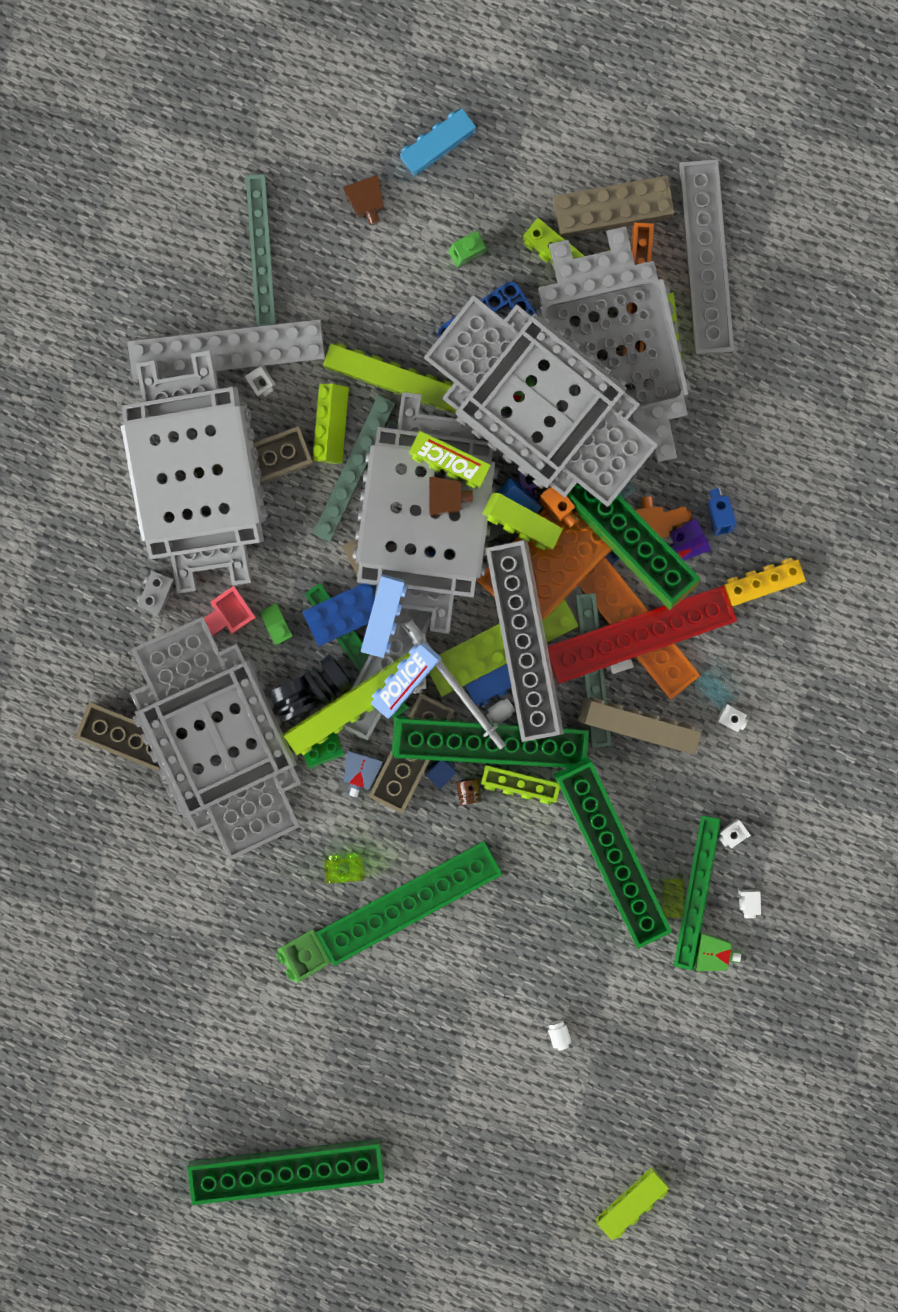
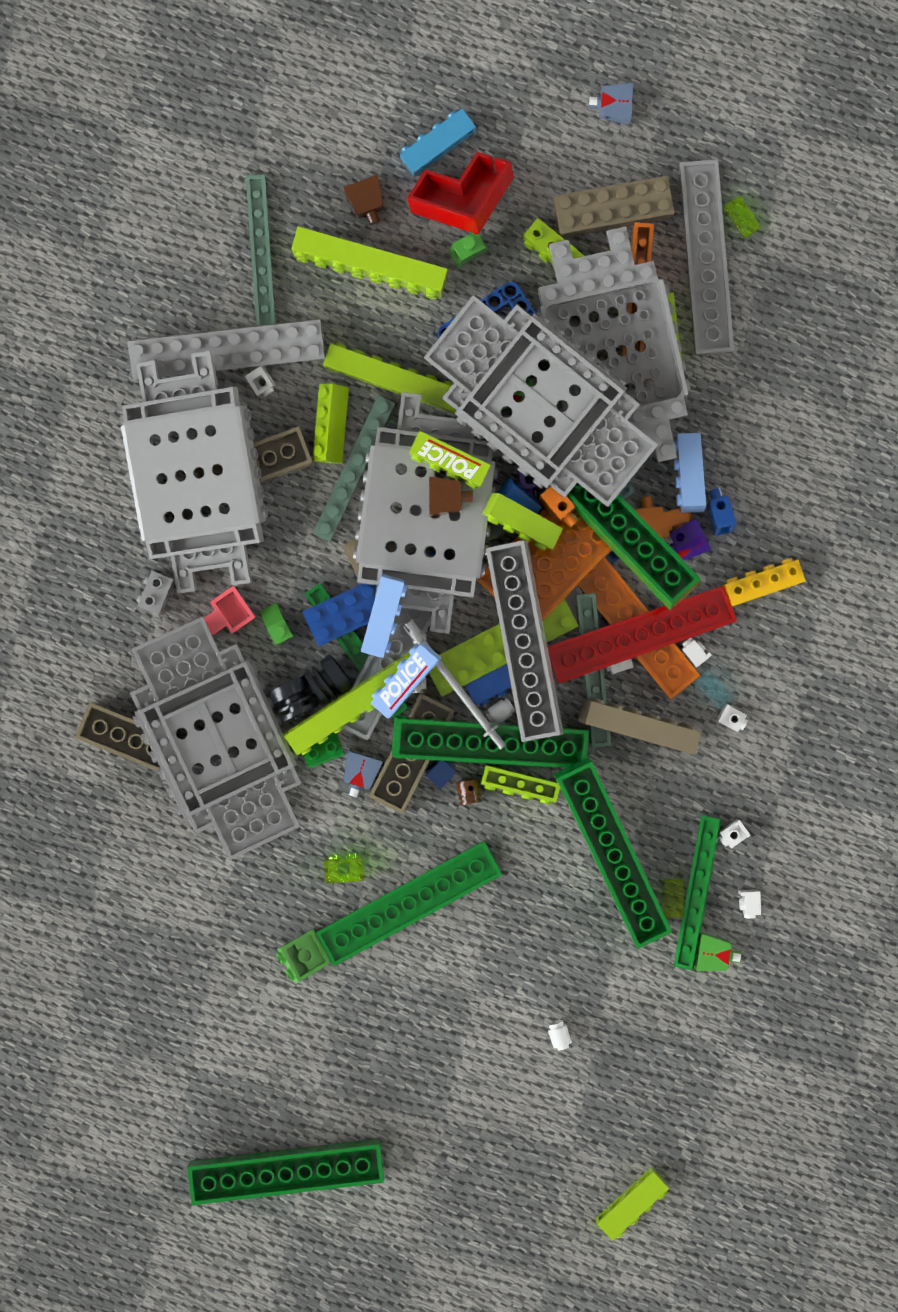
none -> lime brick [291,226,448,300]
none -> red piece [407,152,514,235]
none -> sand blue torso [589,83,633,125]
none -> light blue brick [674,433,706,513]
none -> white brick [680,638,712,667]
none -> clear neon green plate [723,195,761,239]

